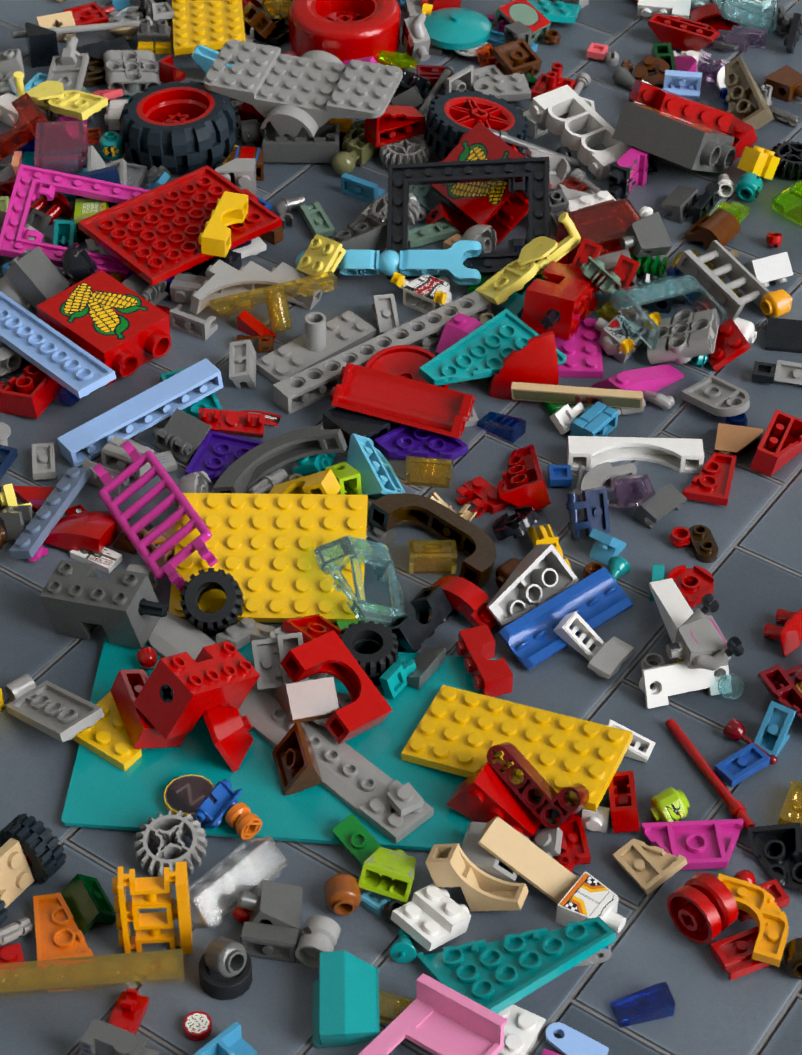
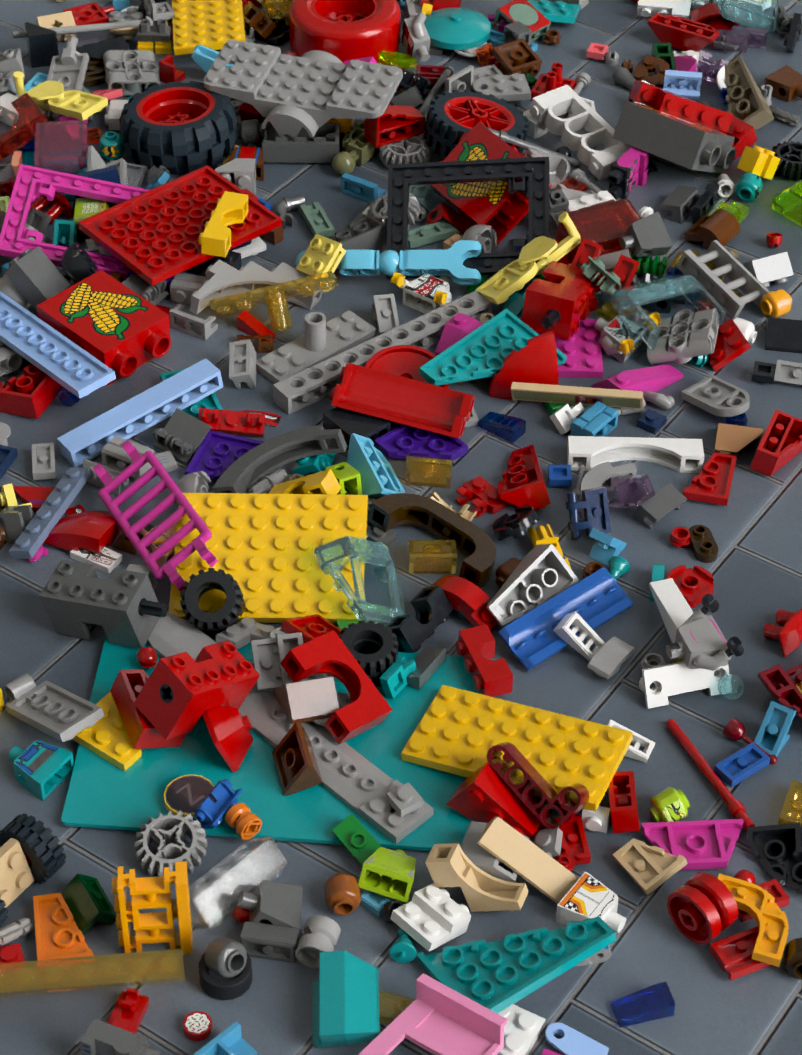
none -> teal torso [8,740,74,801]
none -> dark blue plate [636,408,667,434]

